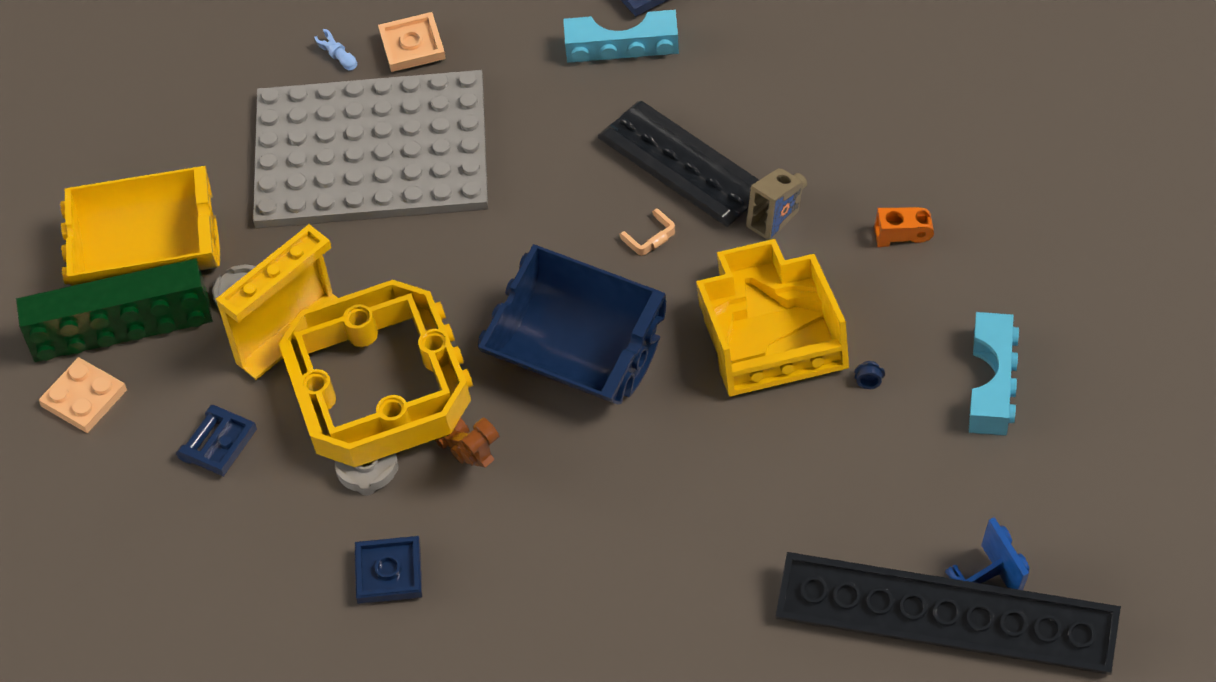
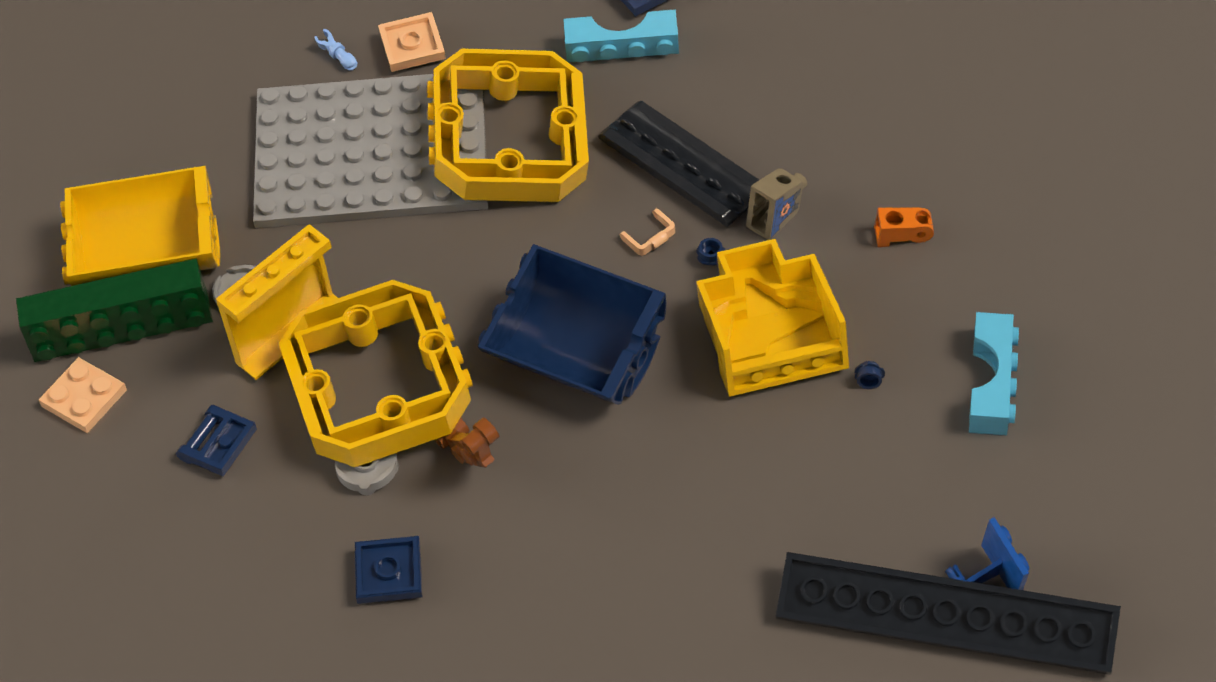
none -> yellow panel [427,49,589,202]
none -> dark blue plate [696,238,725,266]

